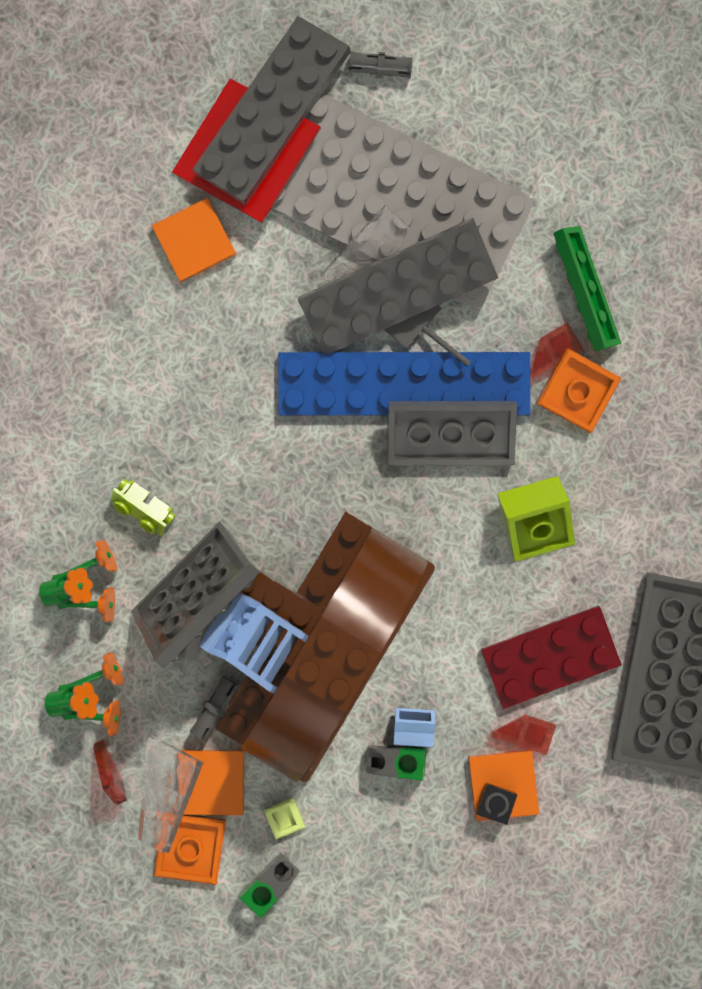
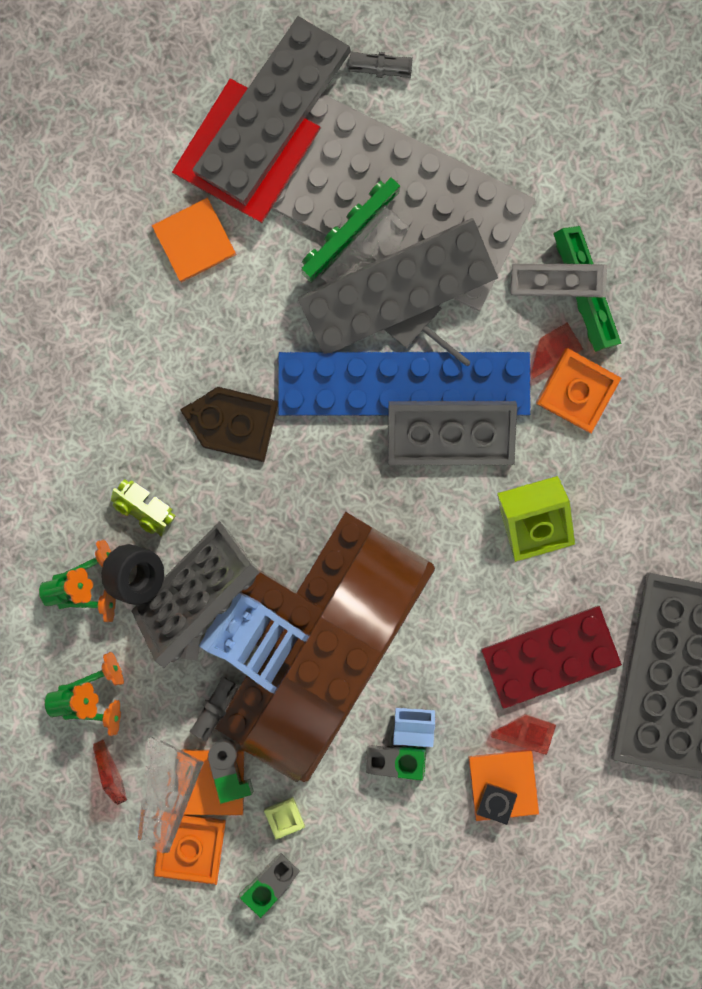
none -> black tyre [101,544,164,606]
none -> dark brown tile [180,387,279,462]
none -> leg [208,739,254,804]
none -> green plate [301,177,400,283]
none -> light grey tile [511,264,607,297]

